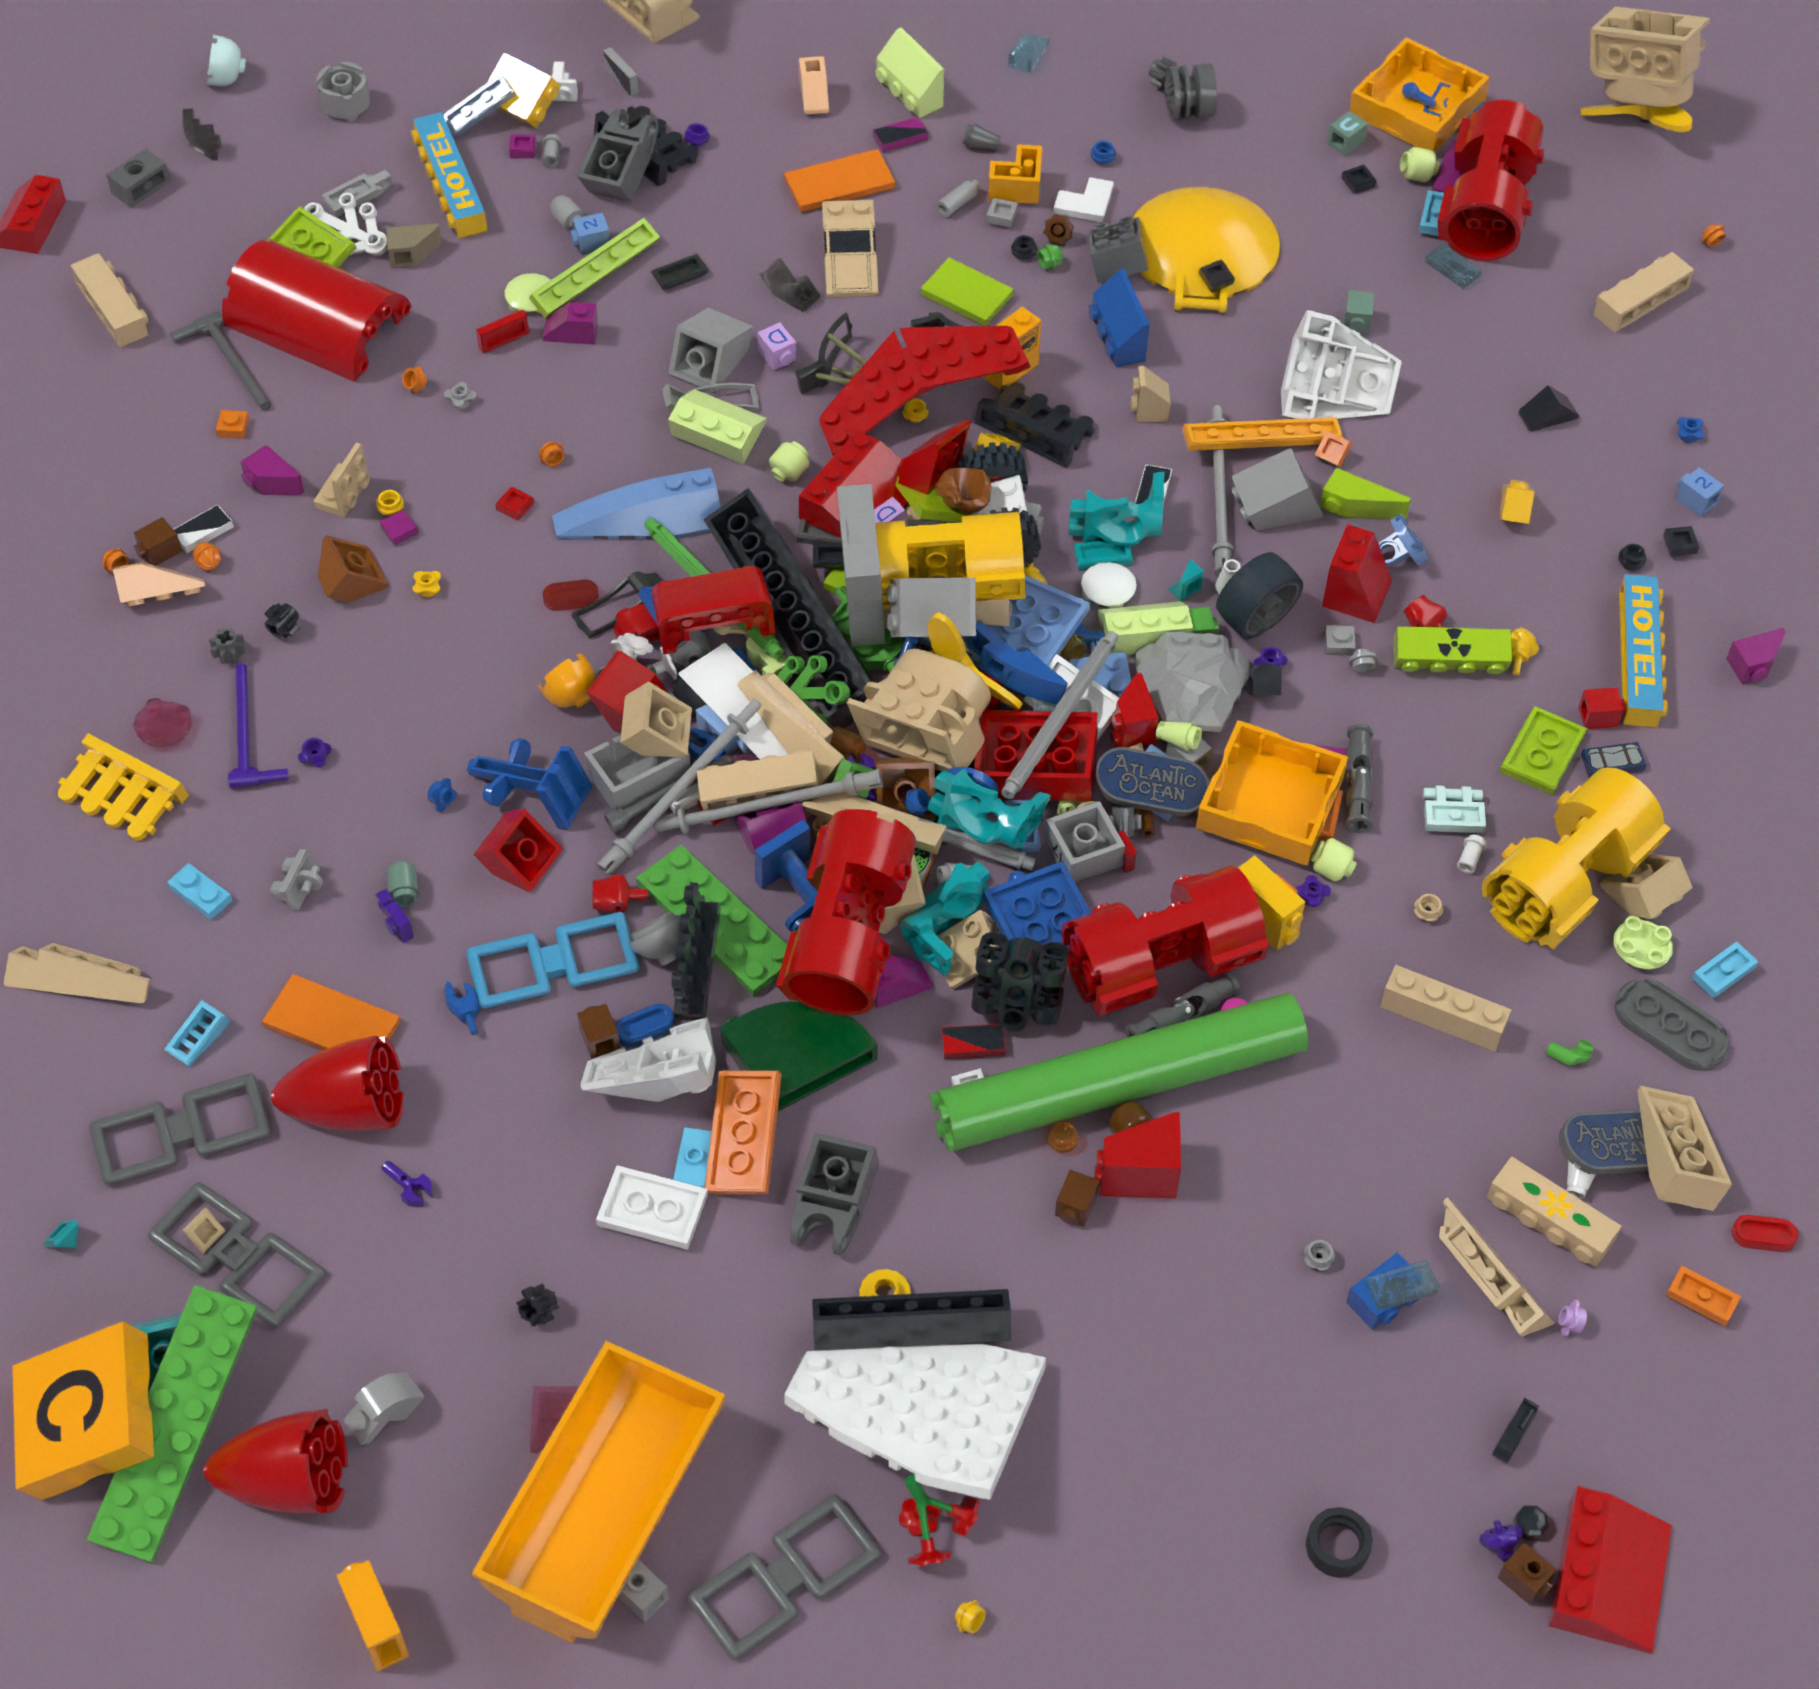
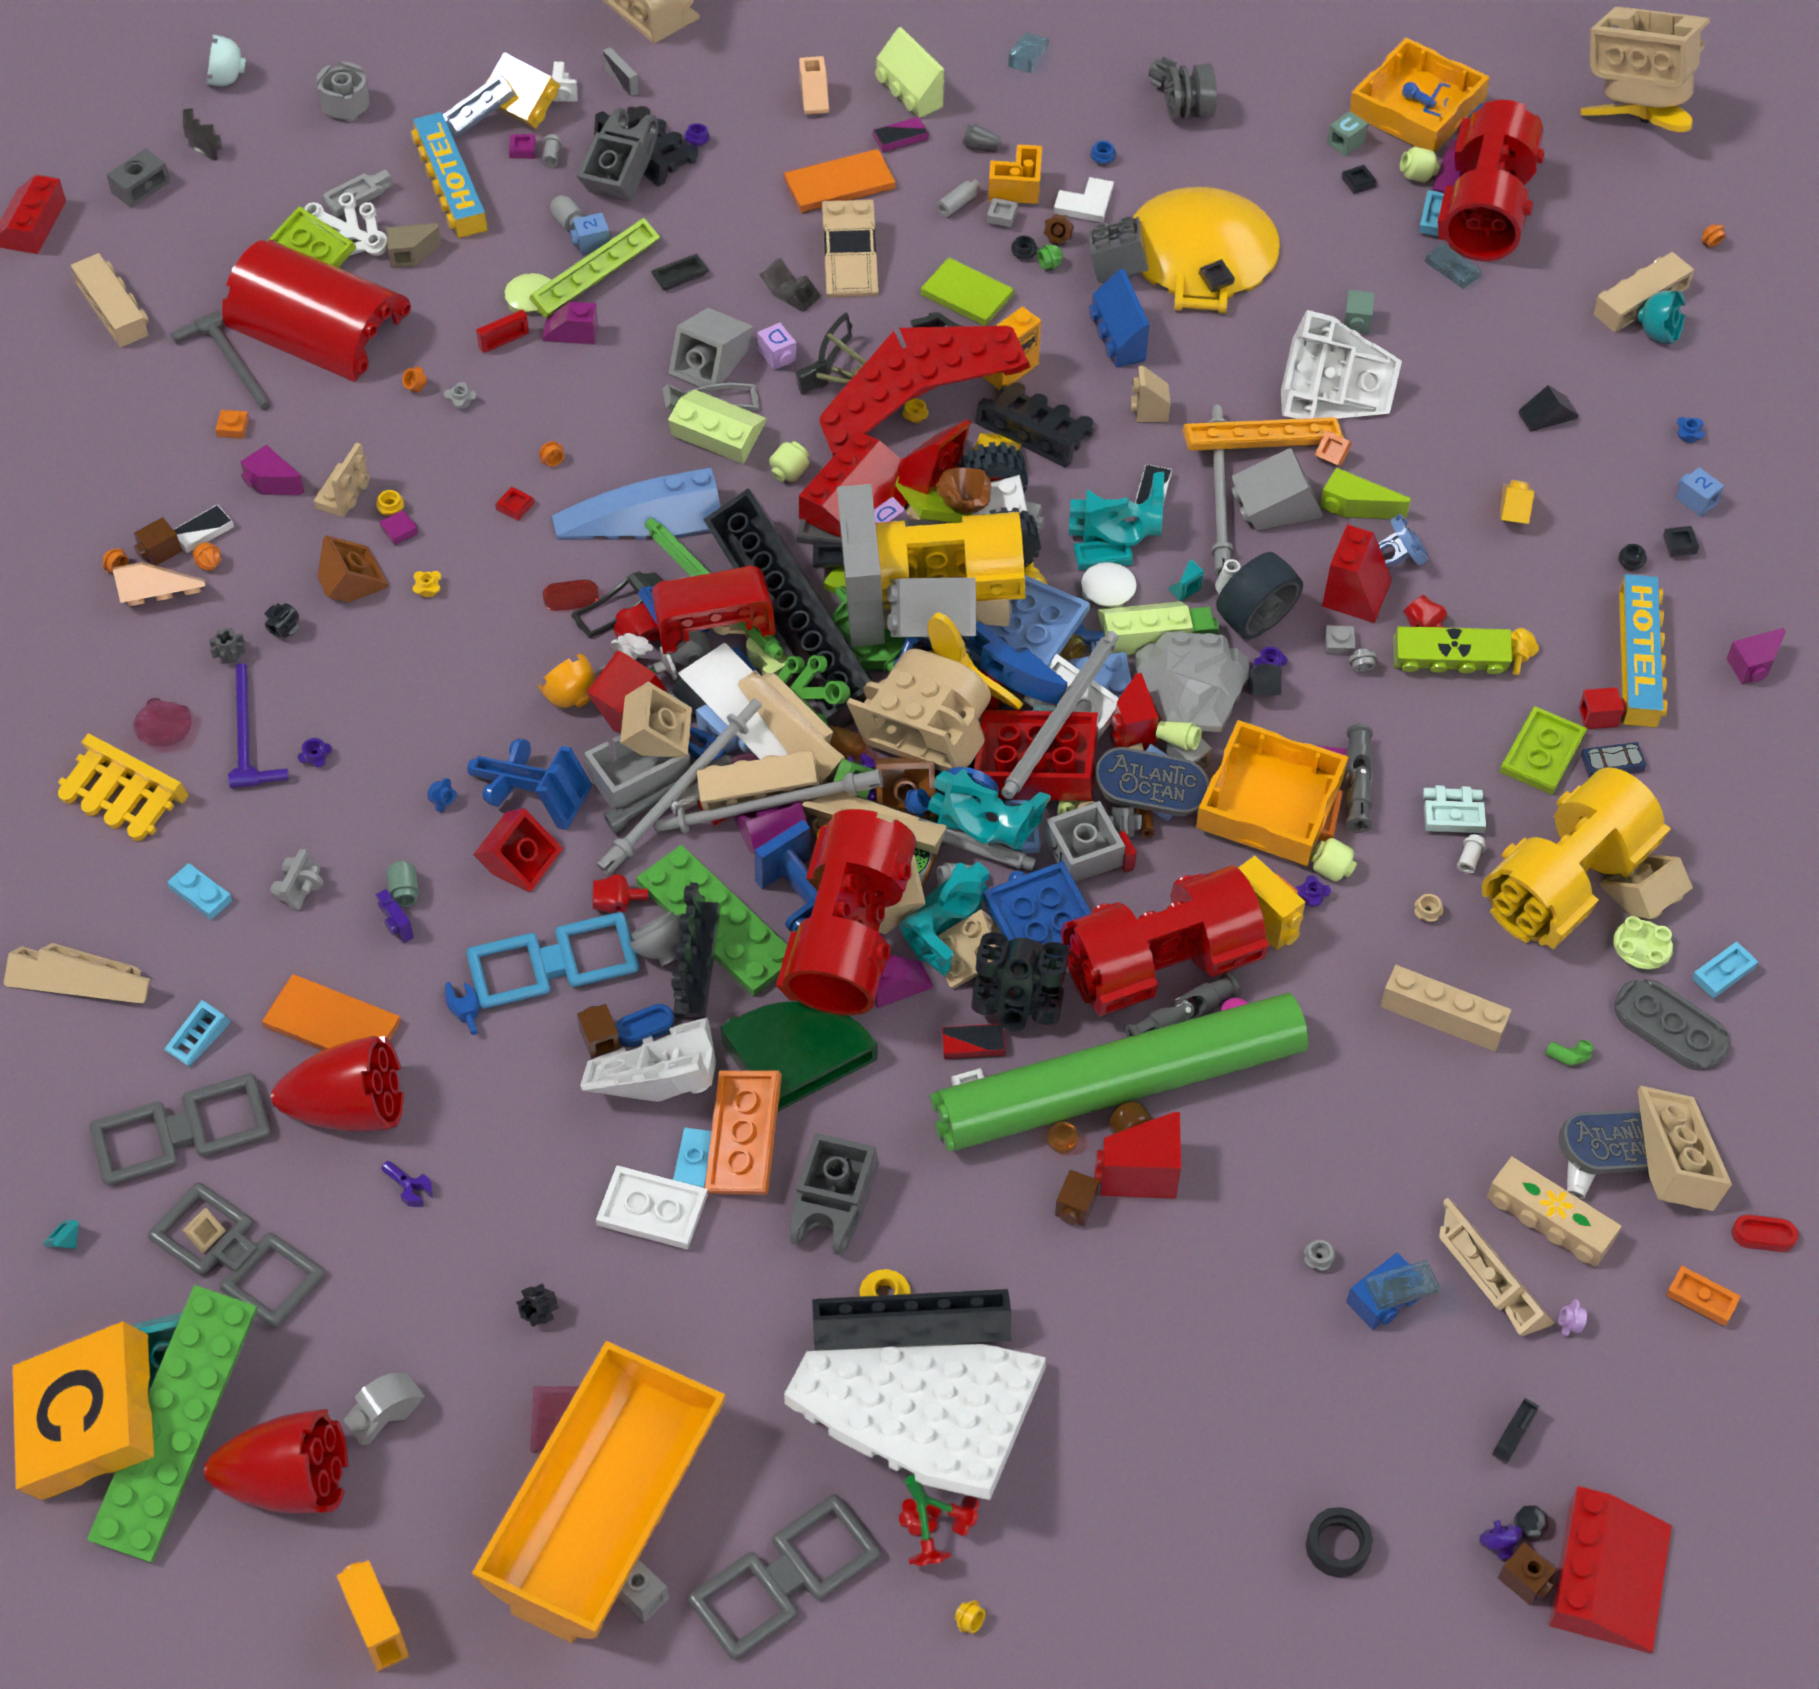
none -> teal cylinder [1638,290,1685,344]

